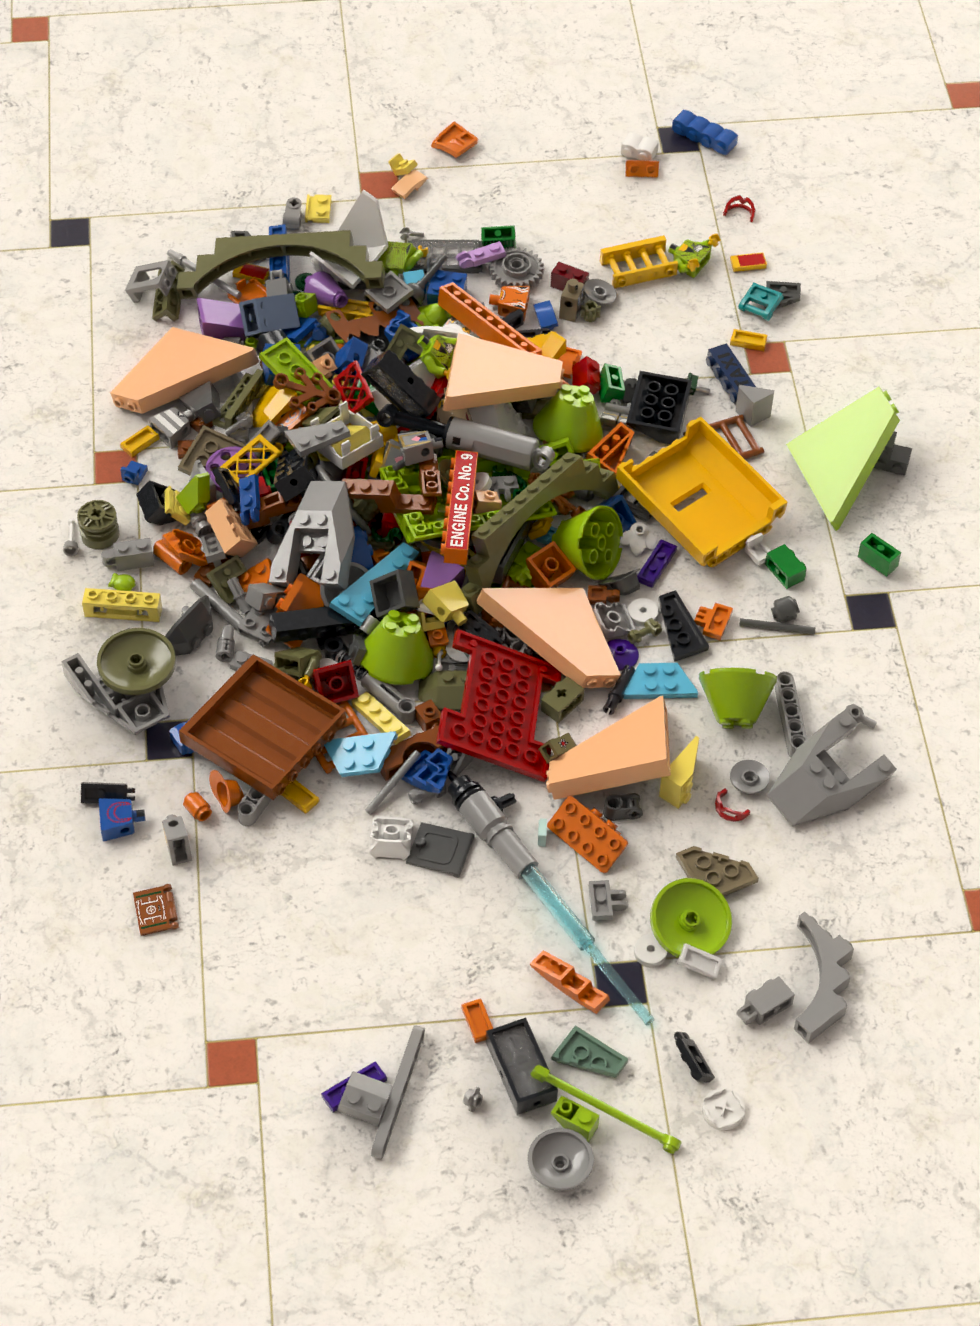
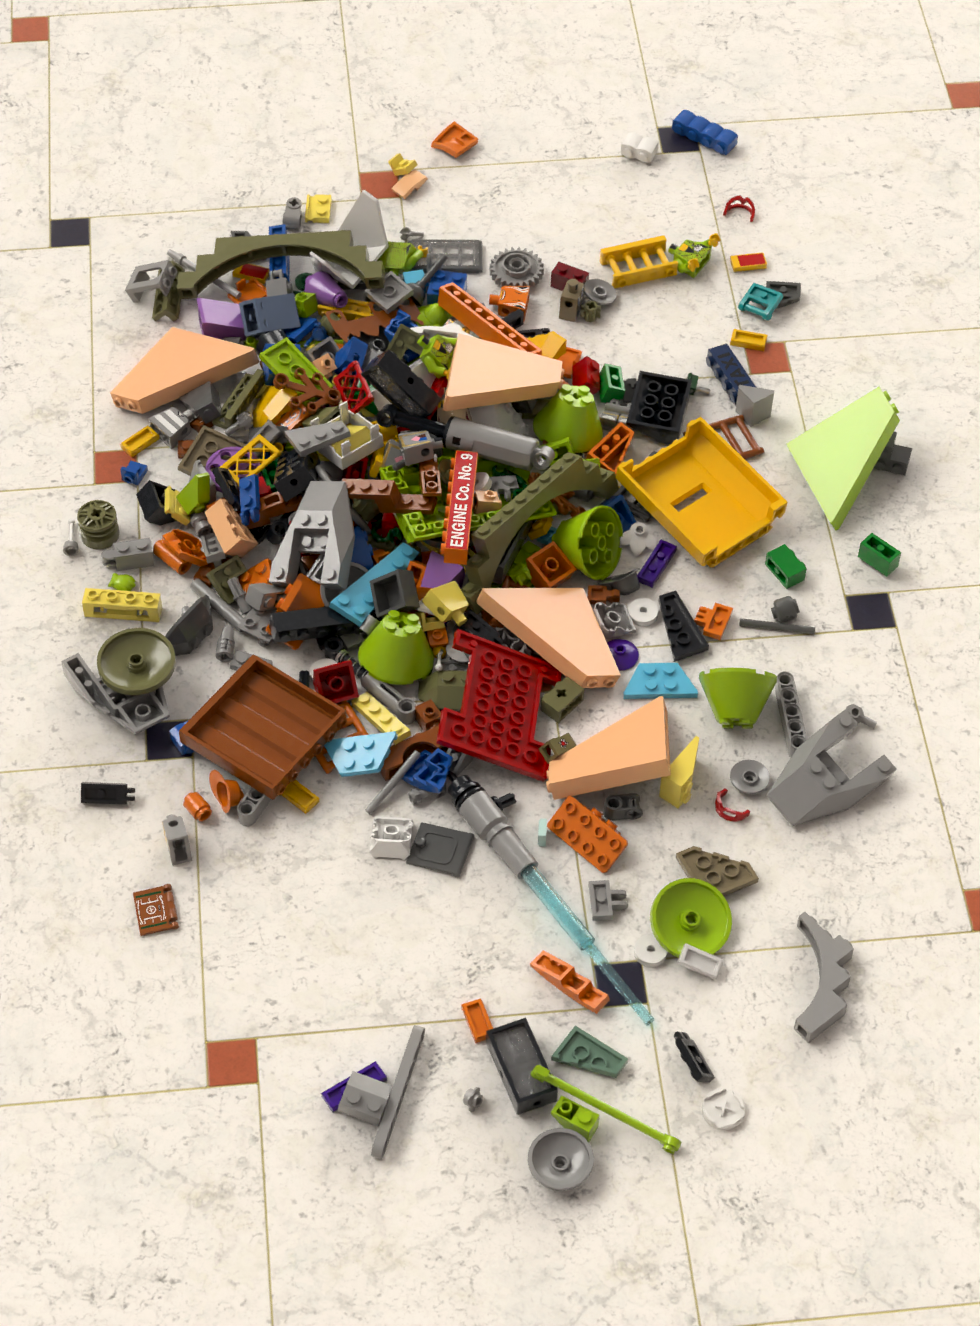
blue torso [99,798,146,841] -> none
olive torso [273,647,322,689] -> none
dark grey plate [349,635,366,666] -> none
lavender hinge [456,242,506,269] -> none
green brick [481,225,516,249] -> none
blue slope [533,300,558,330] -> none
black pin [603,665,635,715] -> none
orange hinge [625,160,659,177] -> none
olive bar [627,618,662,644] -> none
light grey brick [736,976,795,1025] -> none
white bracket [745,533,771,566] -> none

